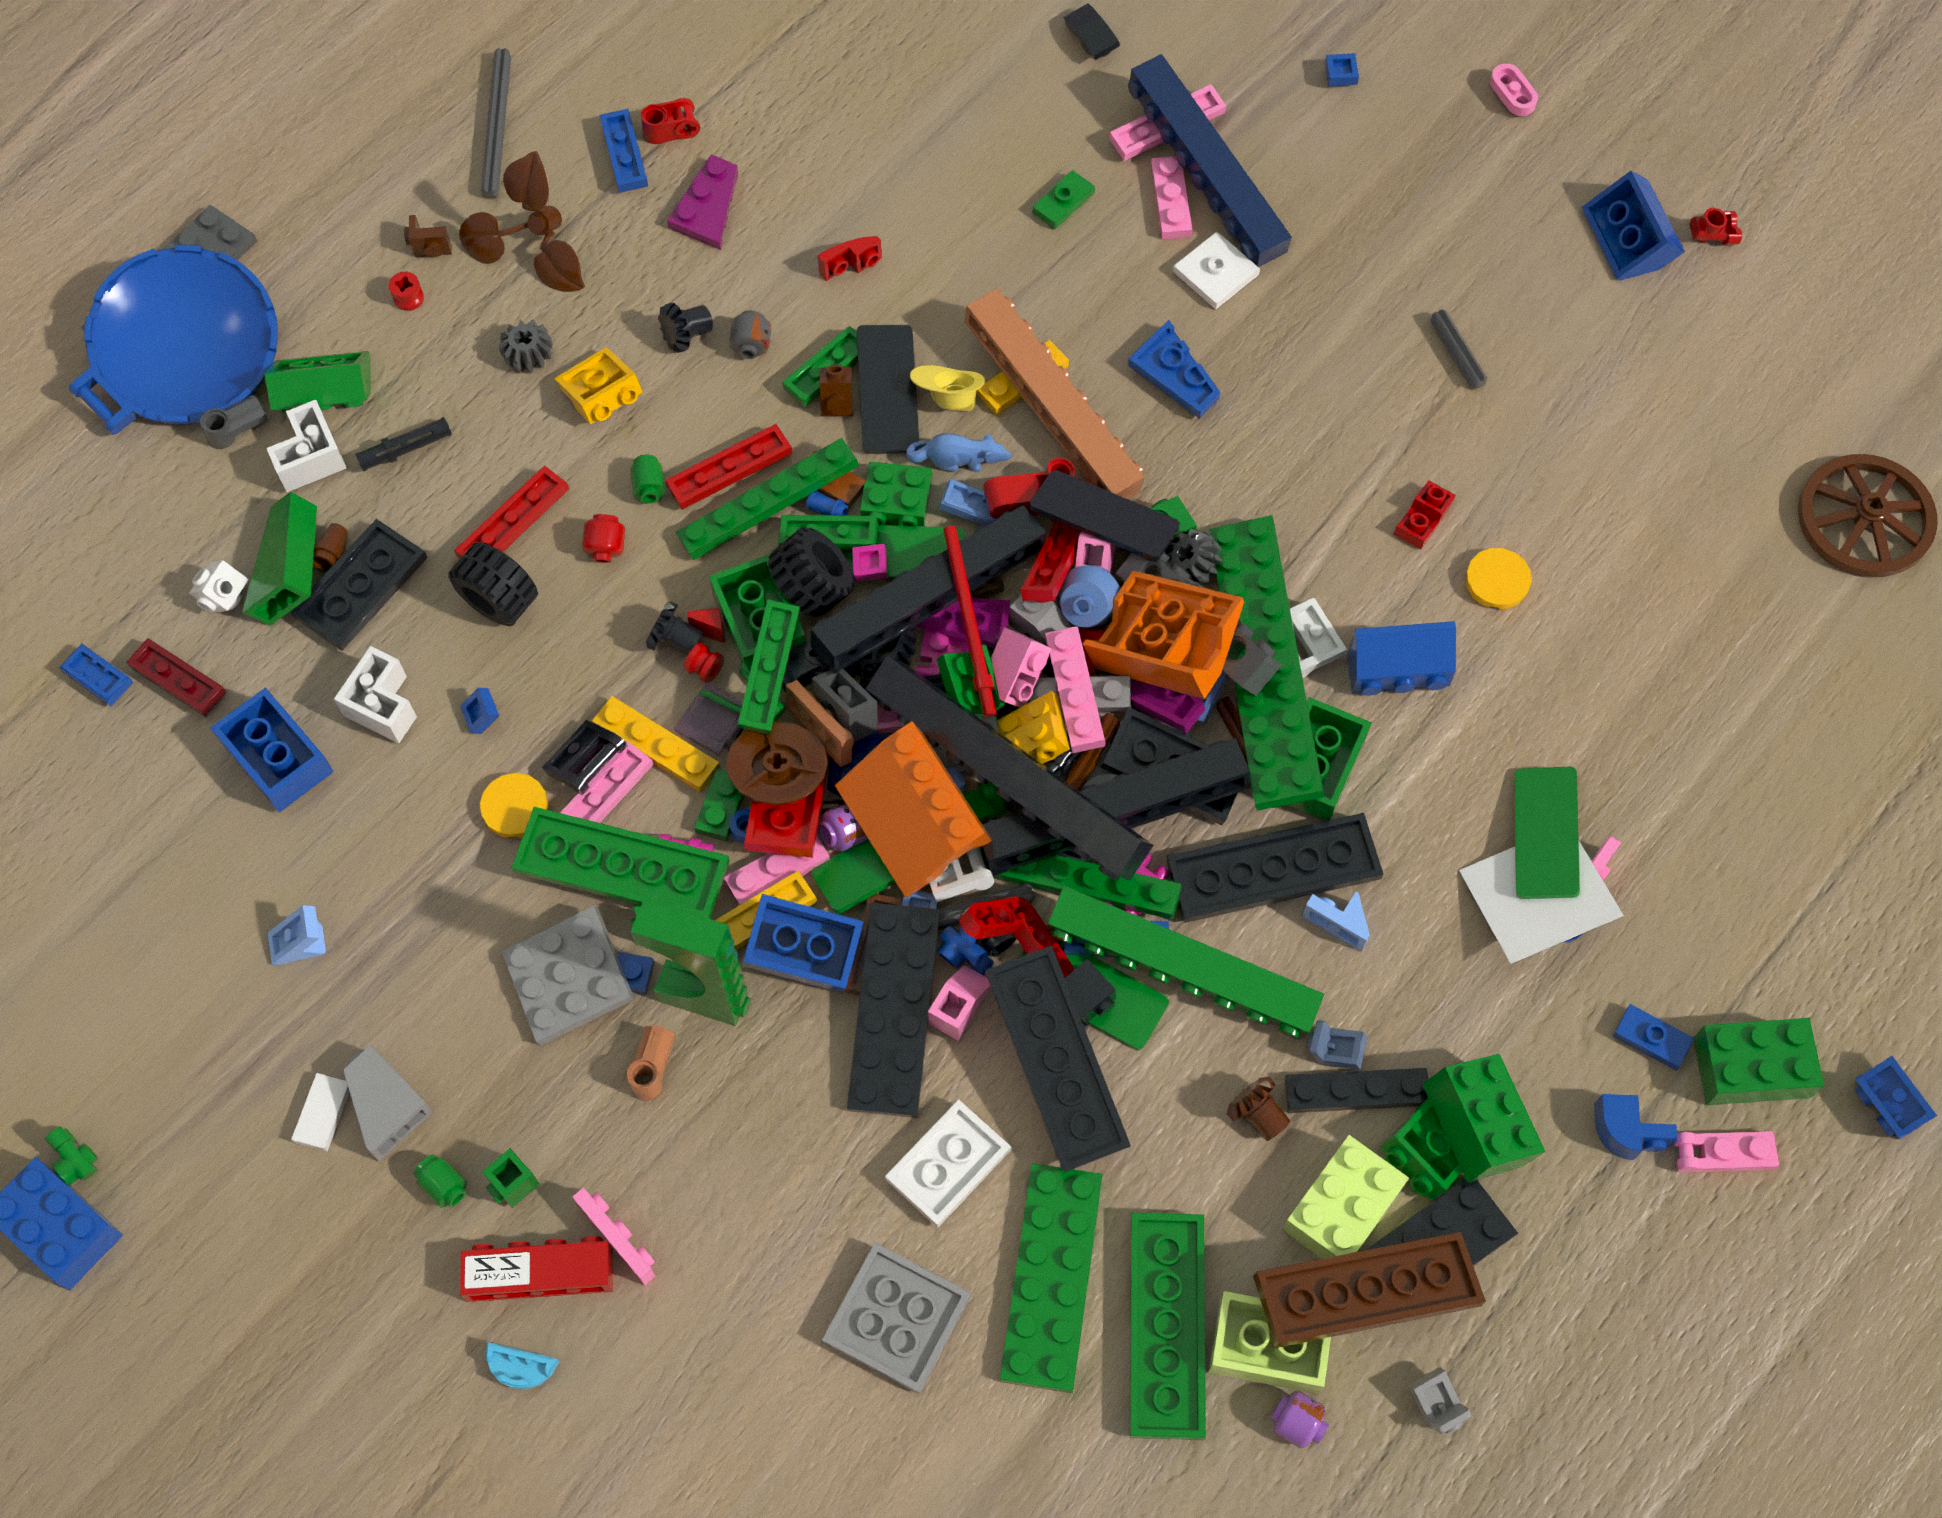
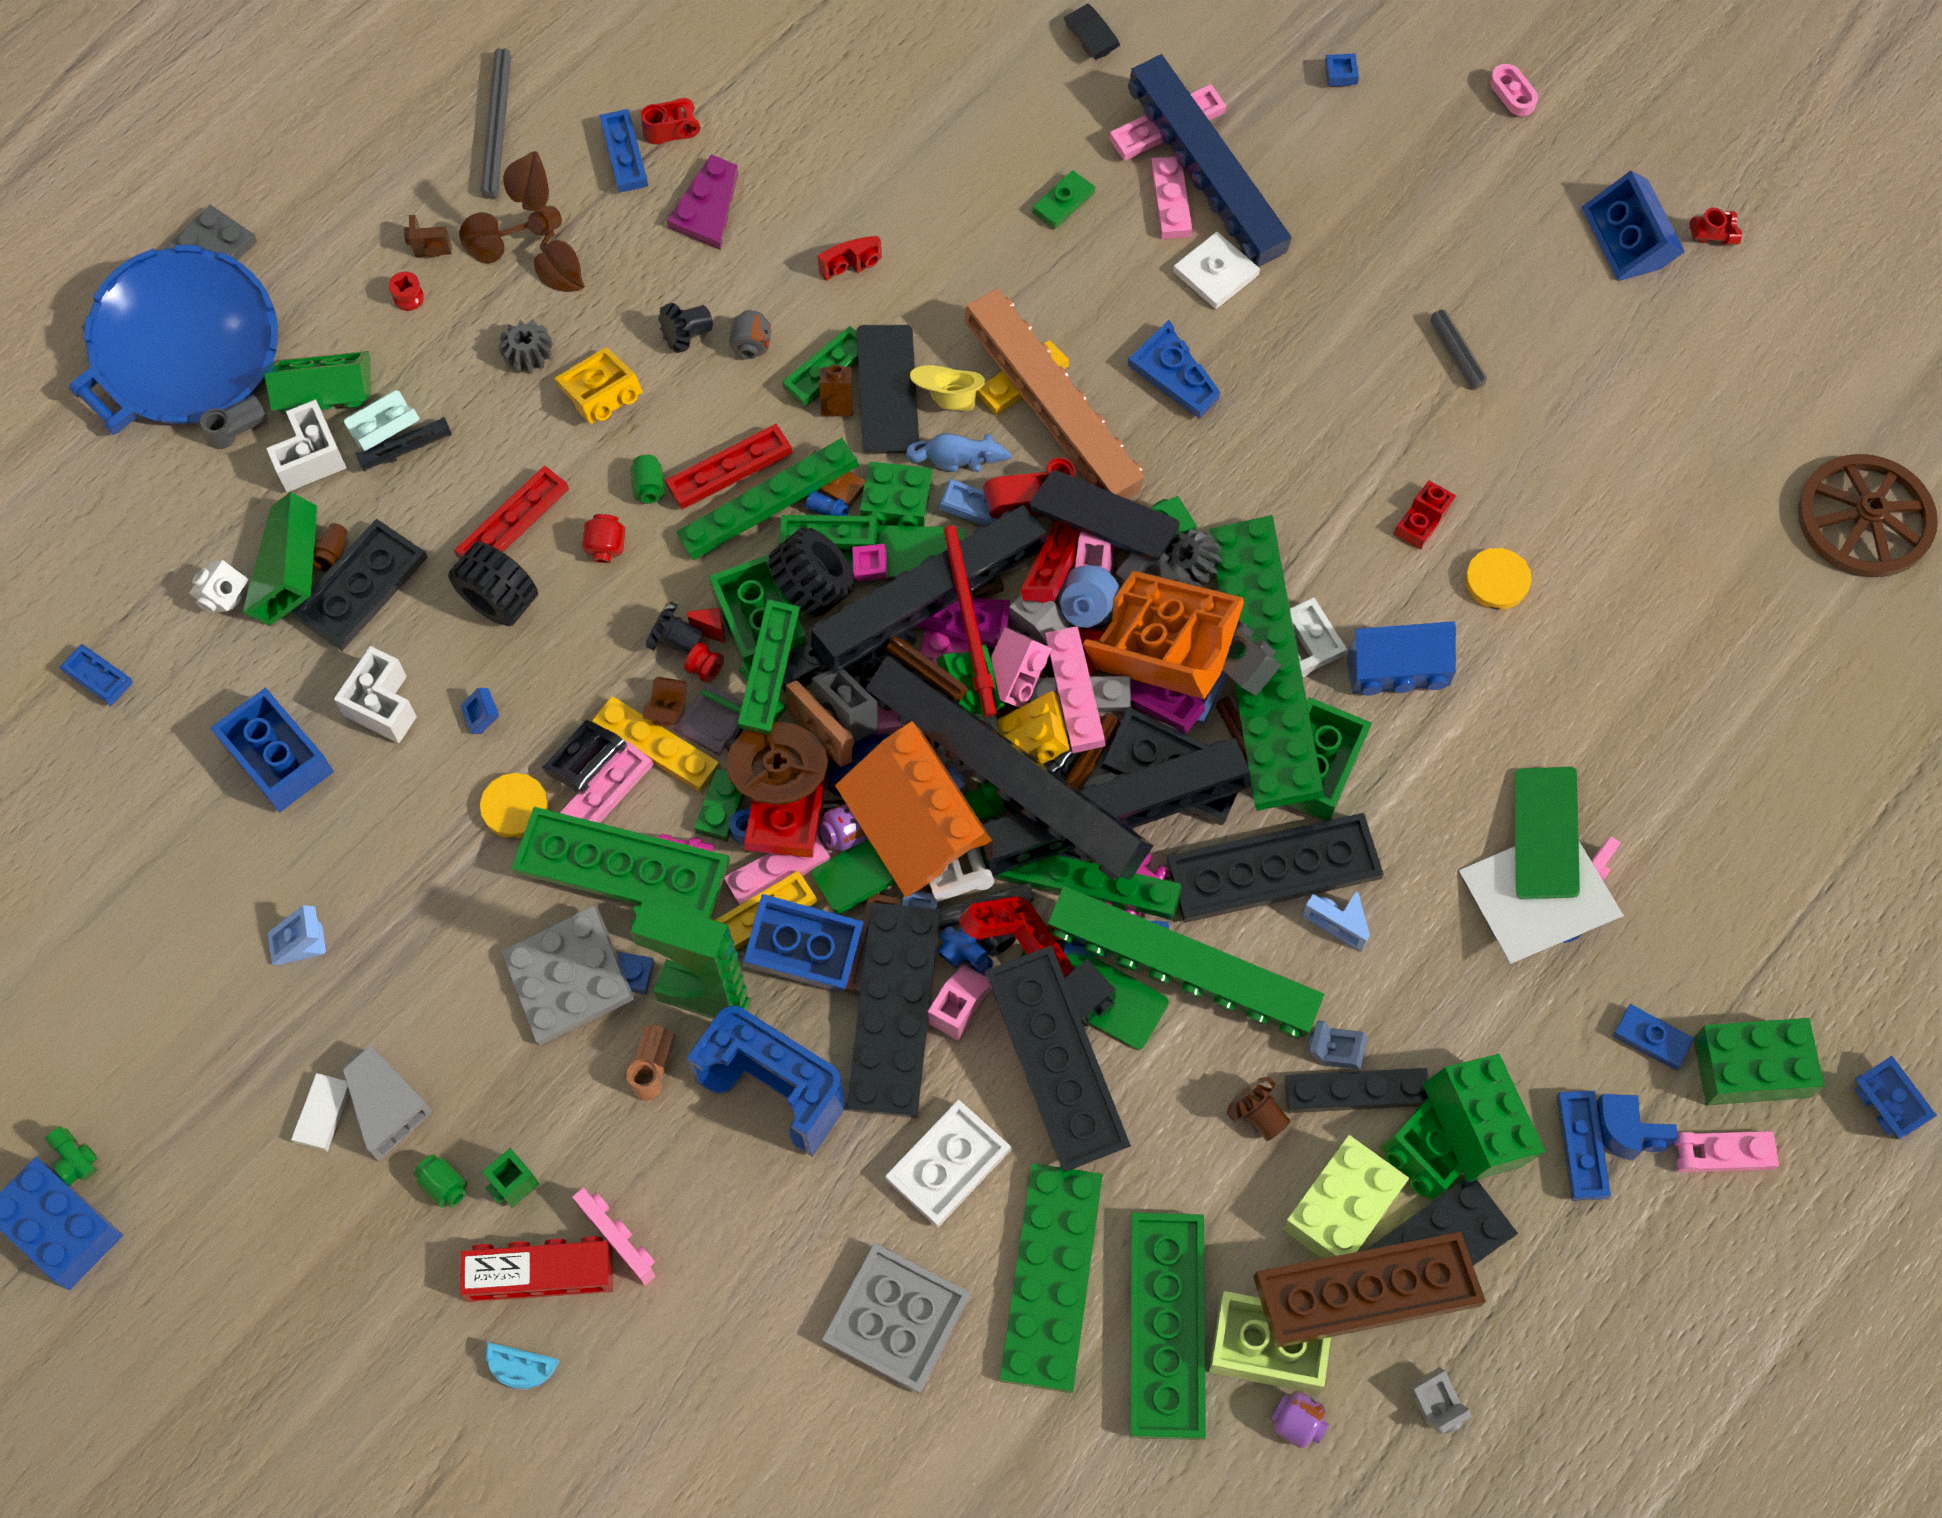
dark red plate [126,638,226,717] -> none
none -> light aqua bracket [343,390,420,451]
none -> reddish brown bracket [643,677,687,726]
none -> blue windscreen [687,1006,845,1157]
none -> reddish brown axle [887,637,968,702]
none -> blue plate [1557,1091,1611,1201]

